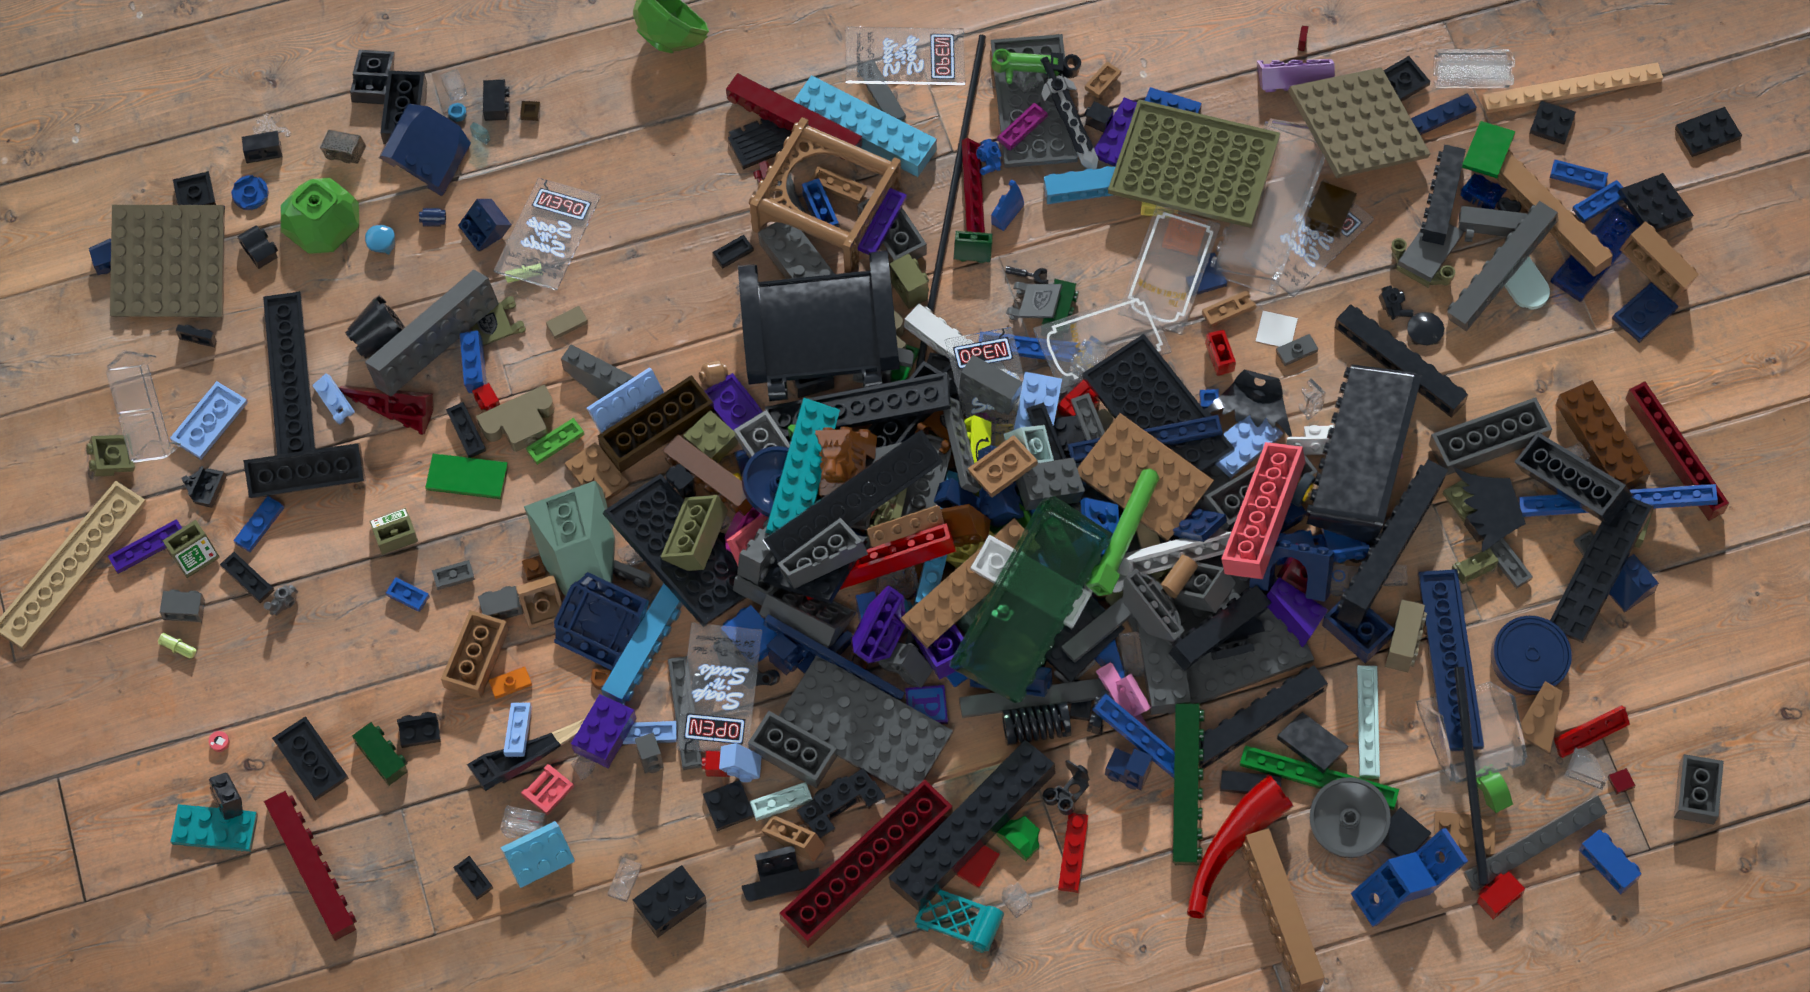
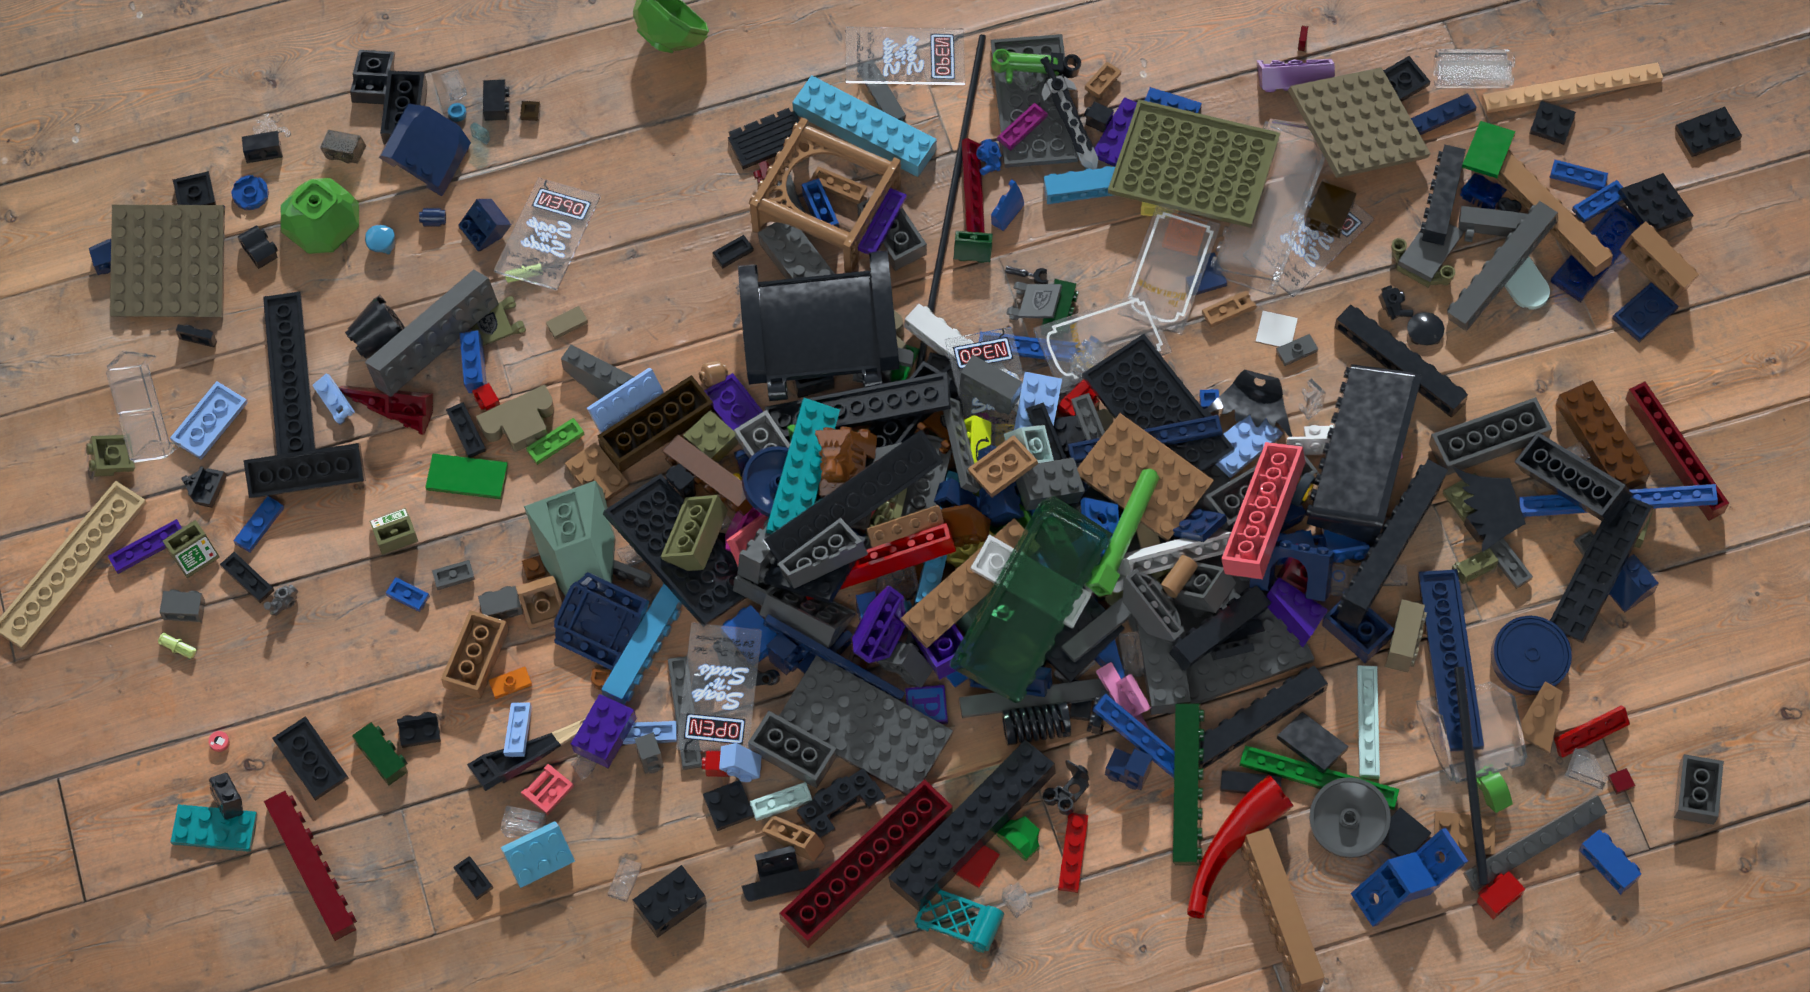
dark red brick [726,73,863,160] -> none
olive brick [889,254,929,309] -> none
red brick [1205,330,1236,376] -> none

